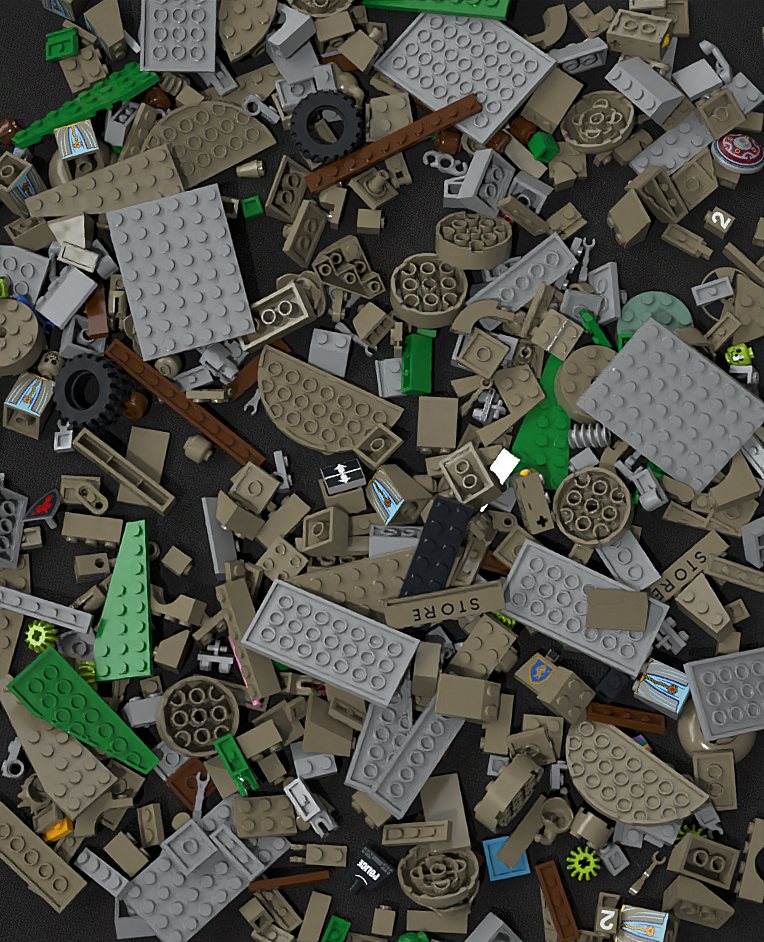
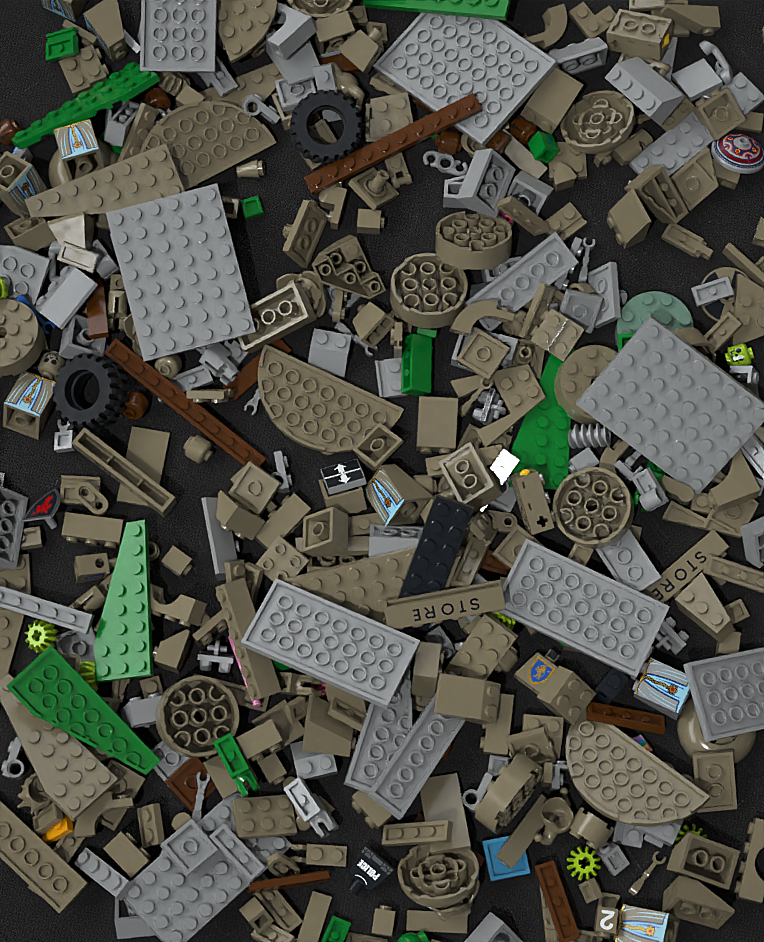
dark tan slope [265,155,312,223] -> none
green plate [579,309,612,348] -> none
dark tan slope [585,588,648,632] -> none
light grey plate [694,802,723,839] -> none
dark tan brick [704,206,735,239] -> none
none -> dark tan plate [266,853,300,878]
none -> light grey plate [462,772,493,813]
none -> dark tan tile [541,762,553,787]
none -> dark tan plate [579,878,603,903]
none -> dark tan slope [660,4,721,36]

